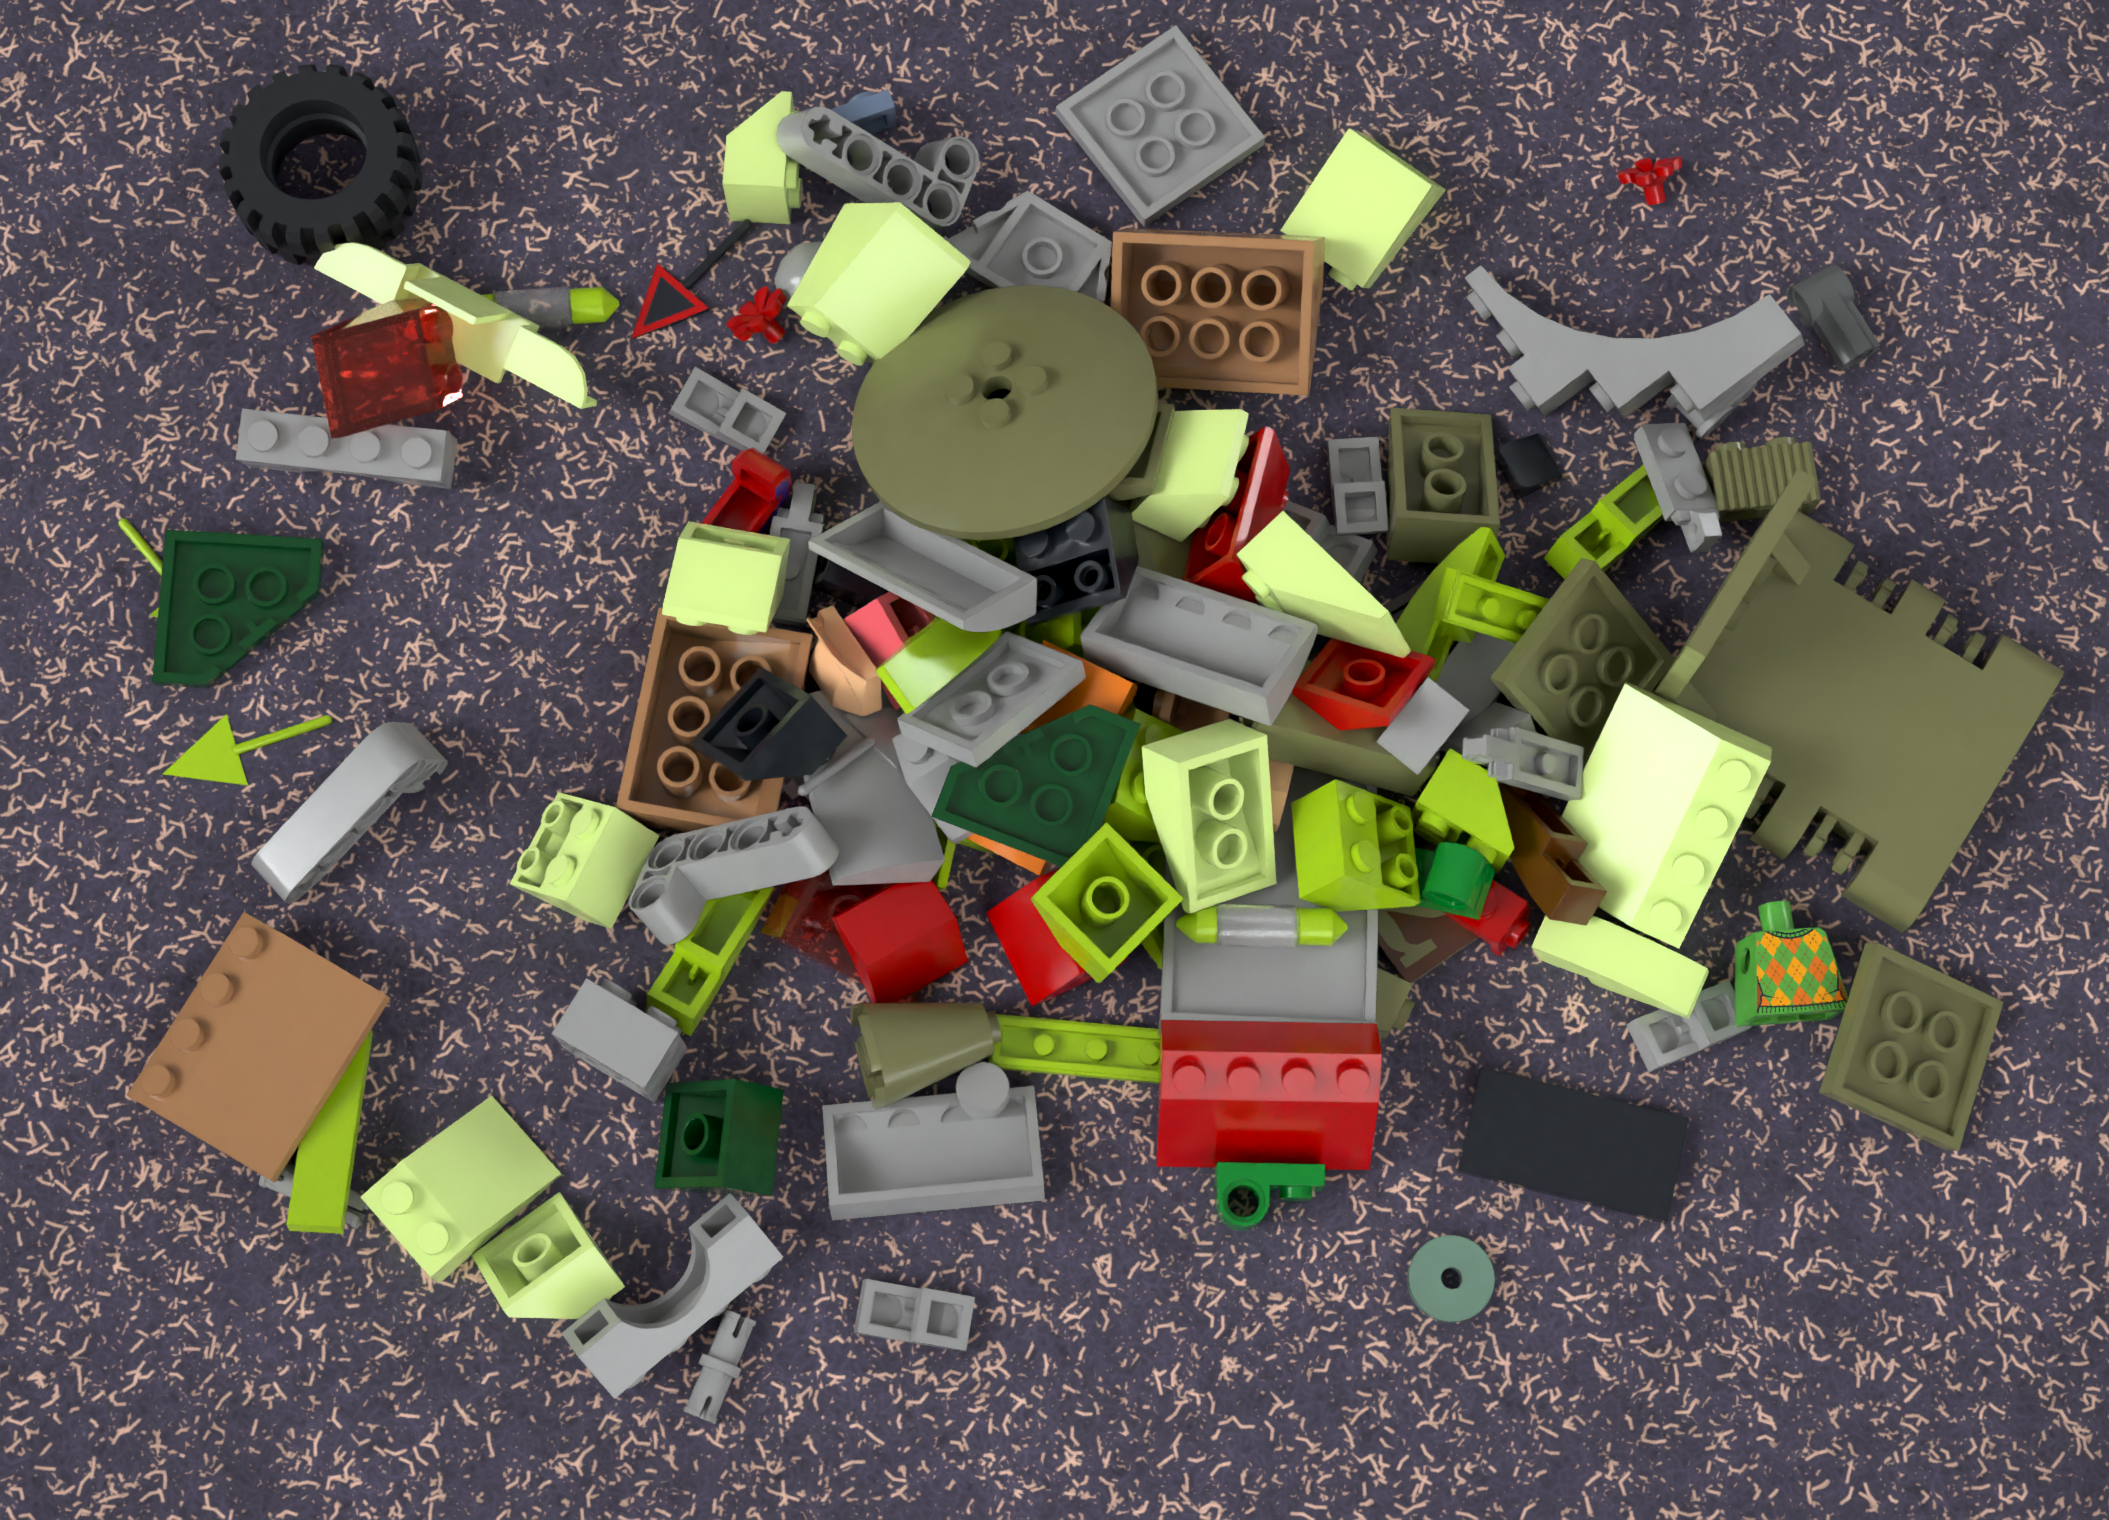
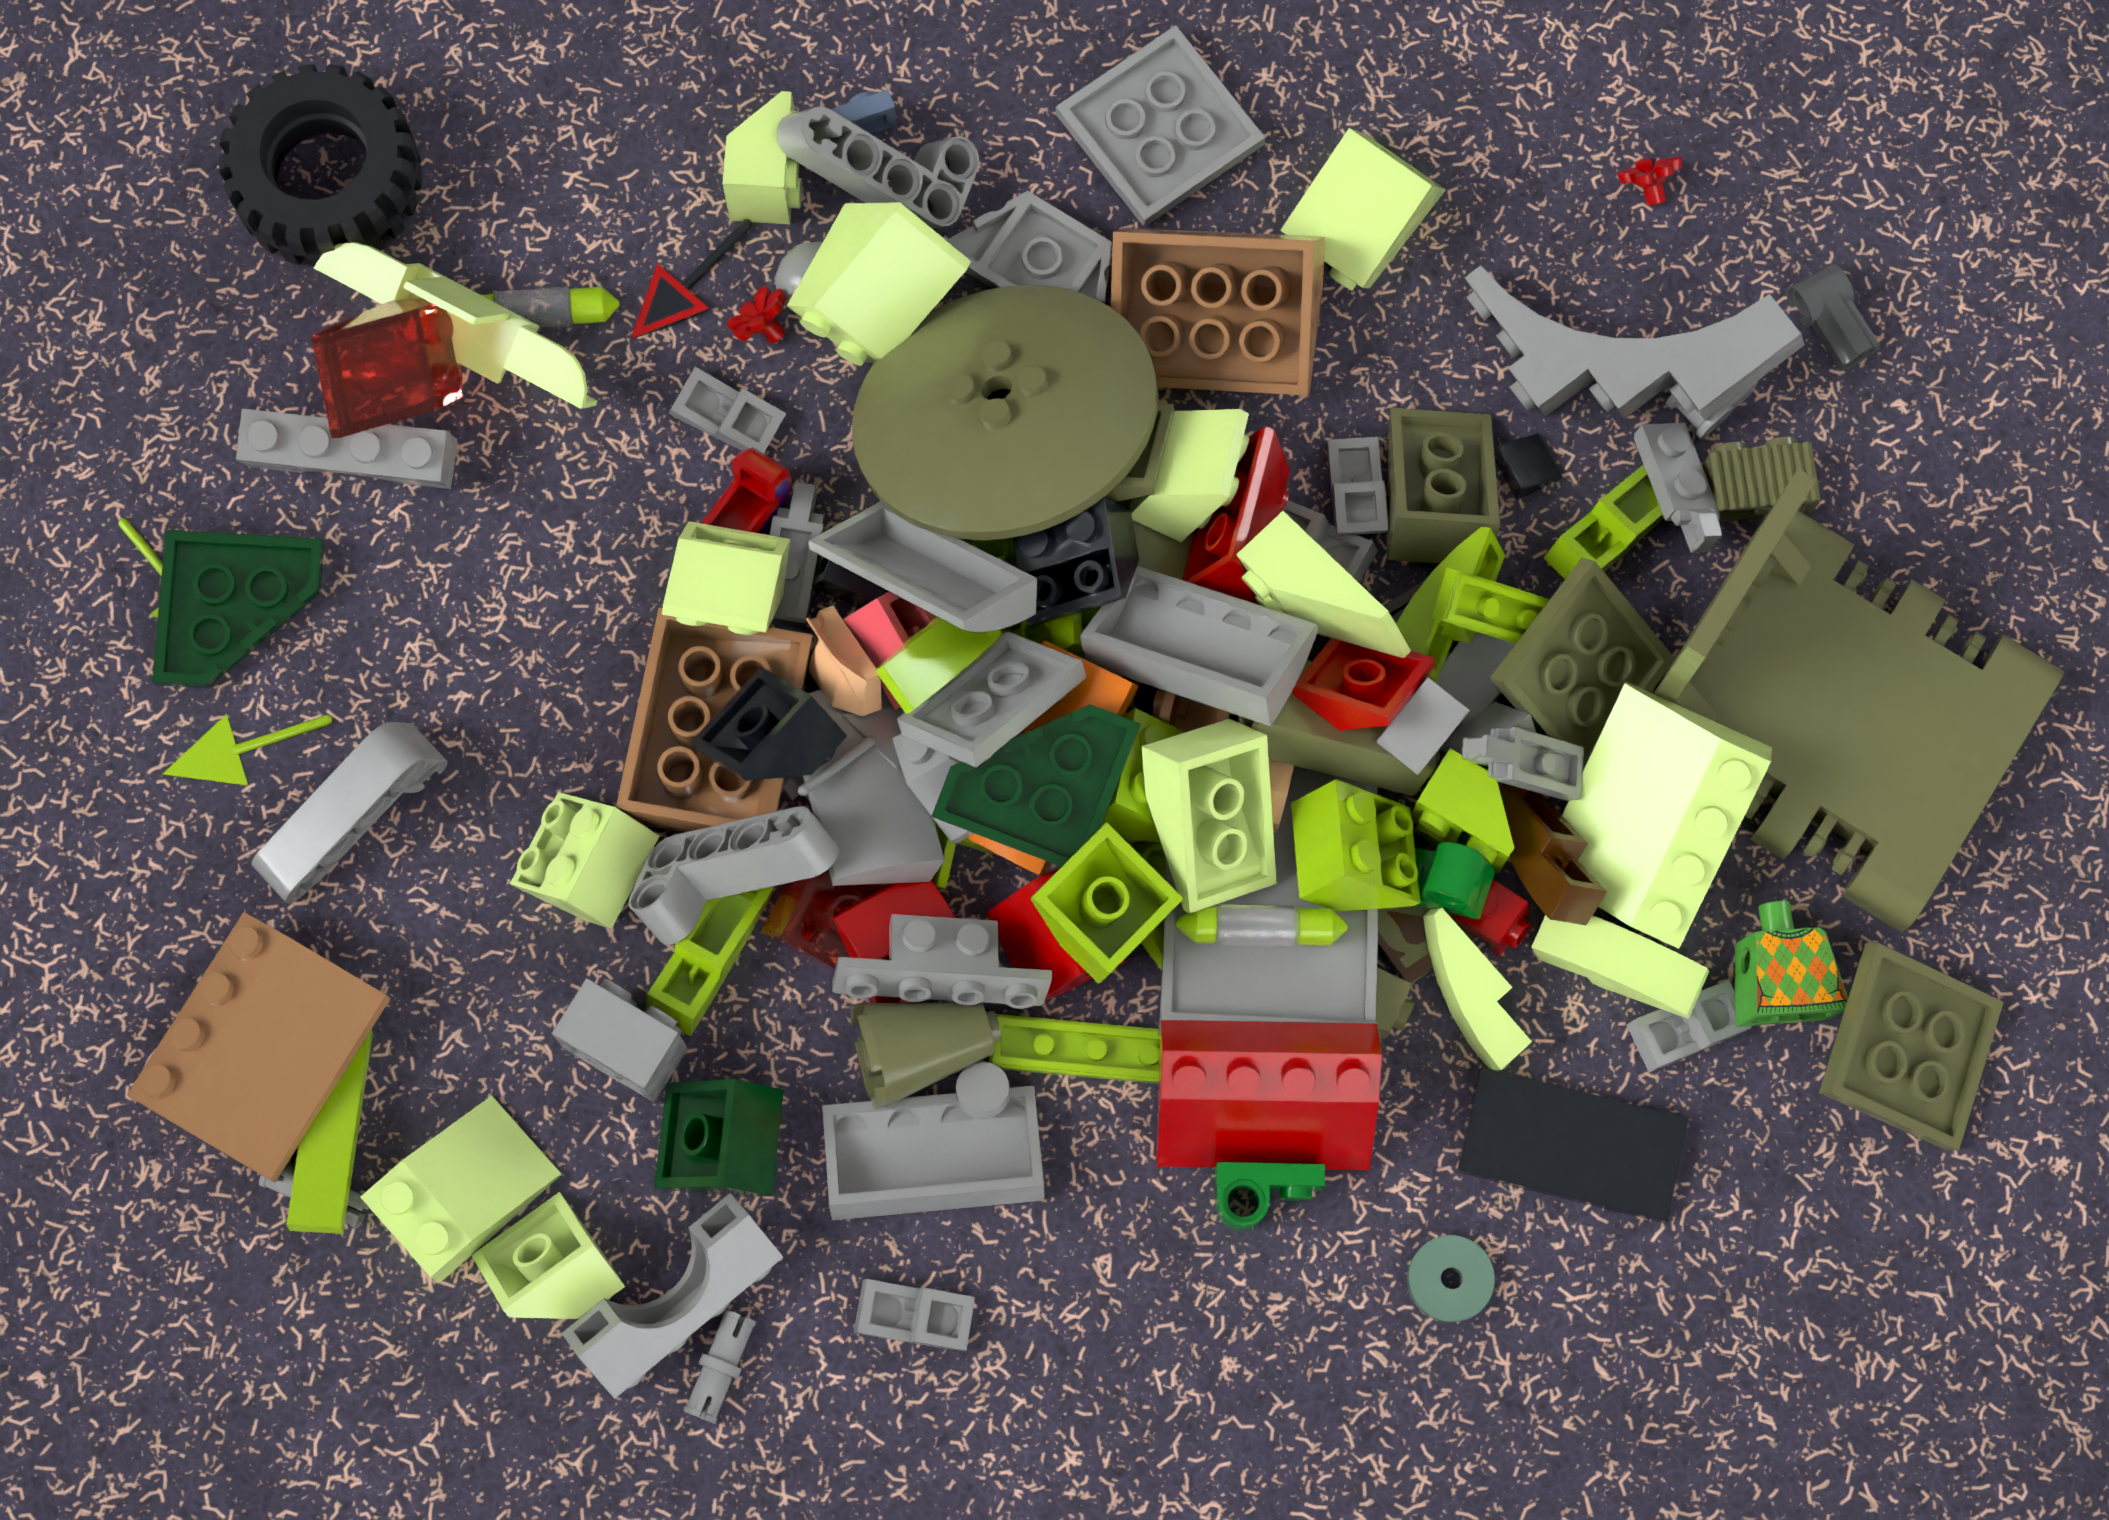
none -> light grey bracket [832,914,1052,1009]
none -> yellowish green slope [1423,907,1532,1070]

